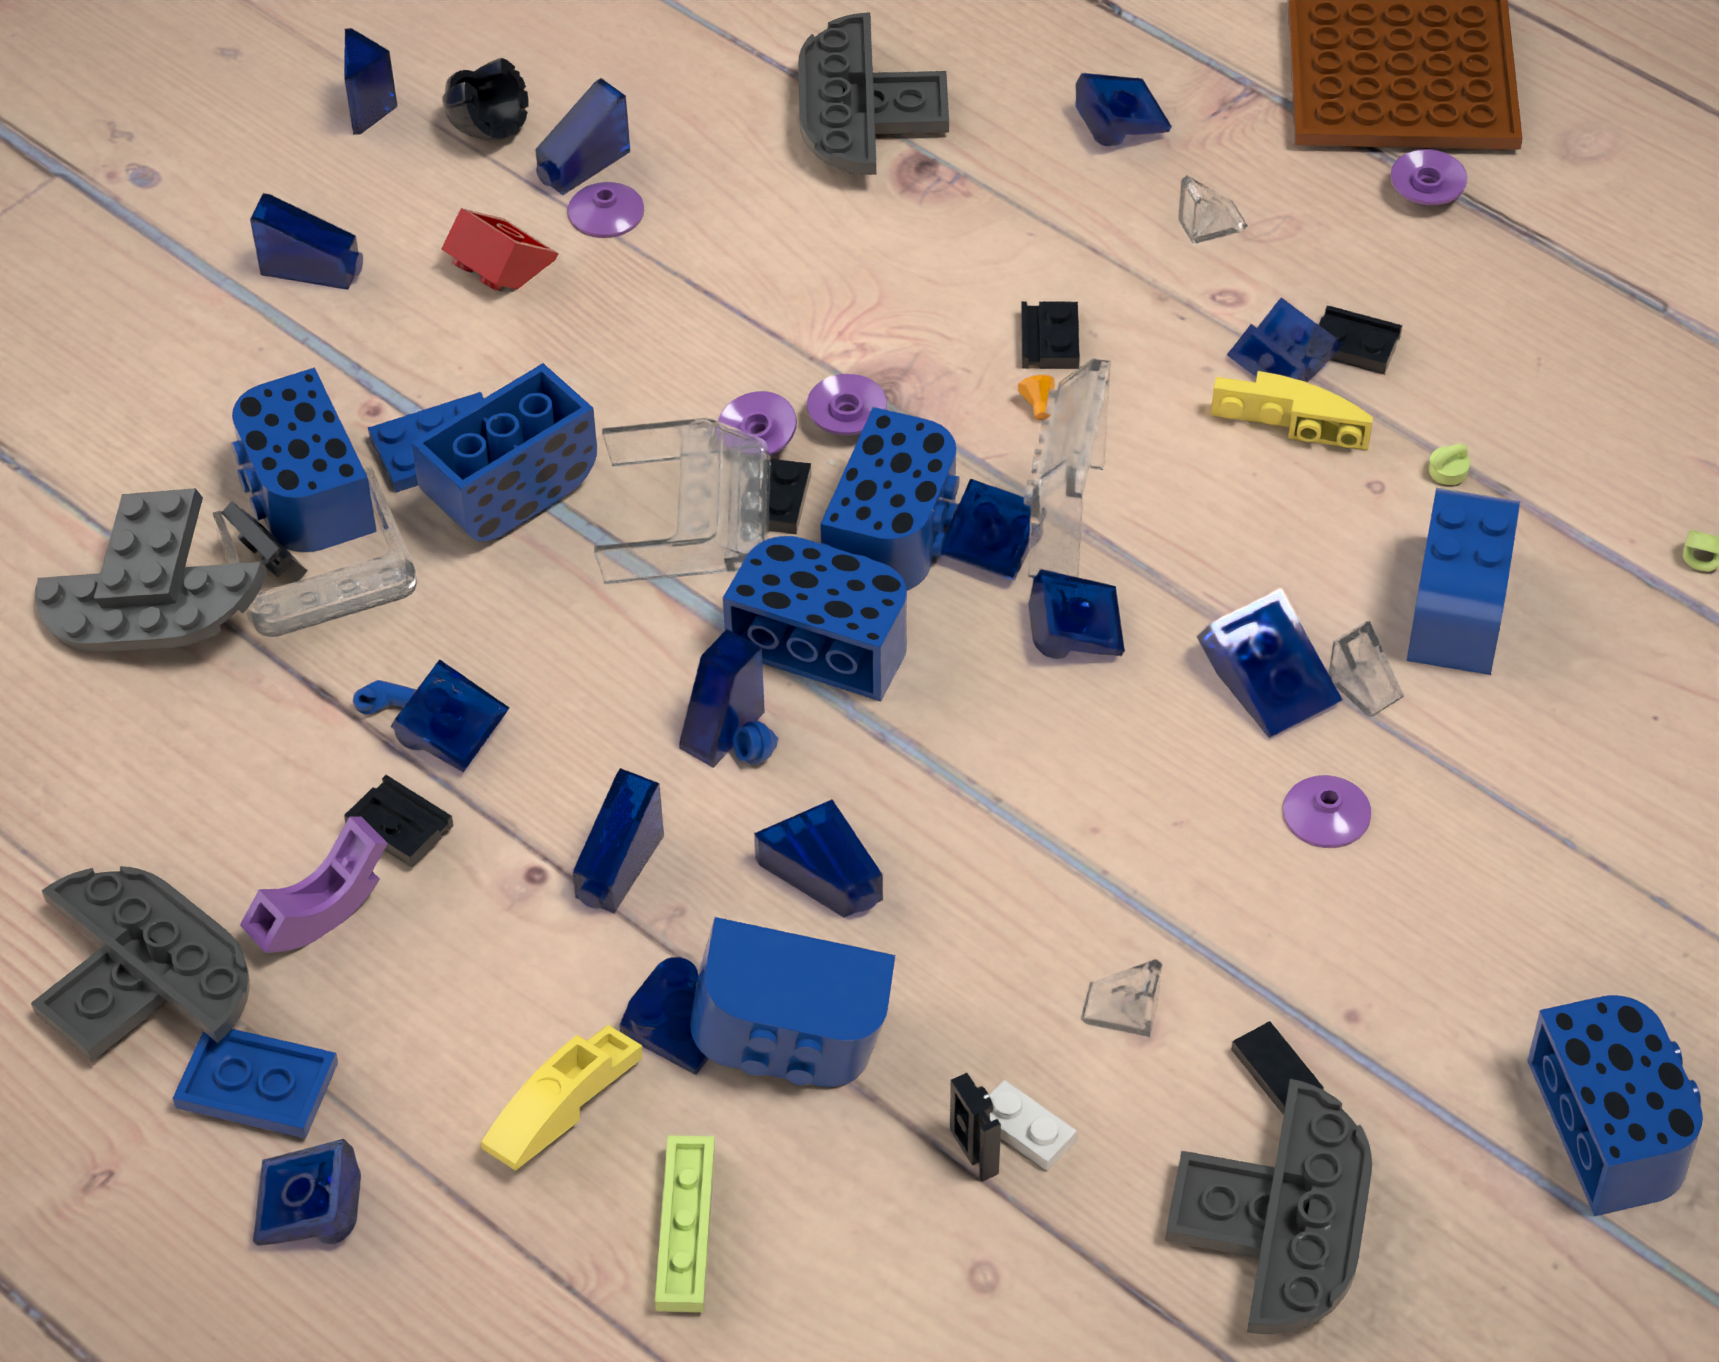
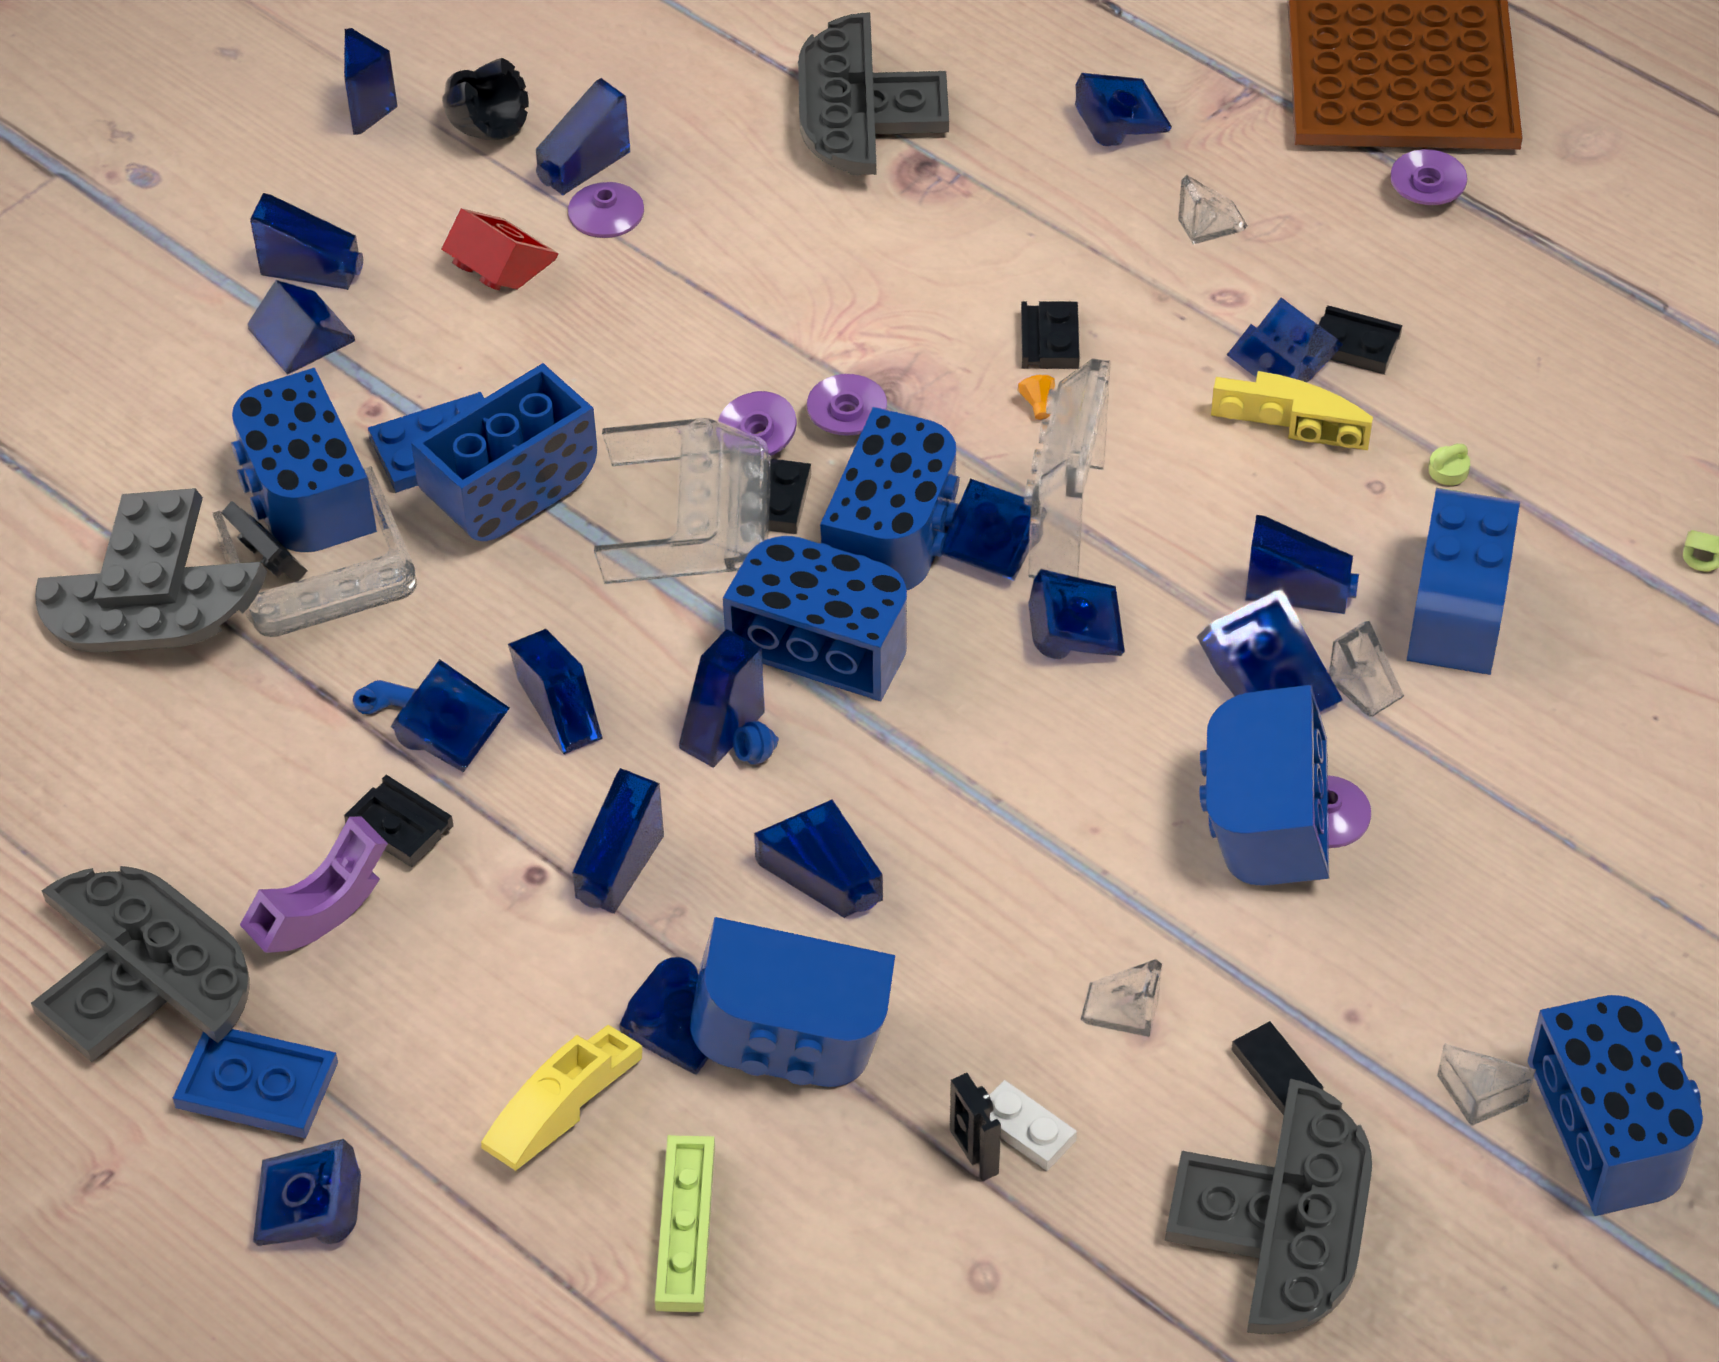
none -> clear blue slope [247,280,355,375]
none -> clear blue slope [508,629,603,754]
none -> blue brick [1199,685,1329,886]
none -> clear blue slope [1245,515,1359,614]
none -> clear slope [1437,1043,1536,1126]

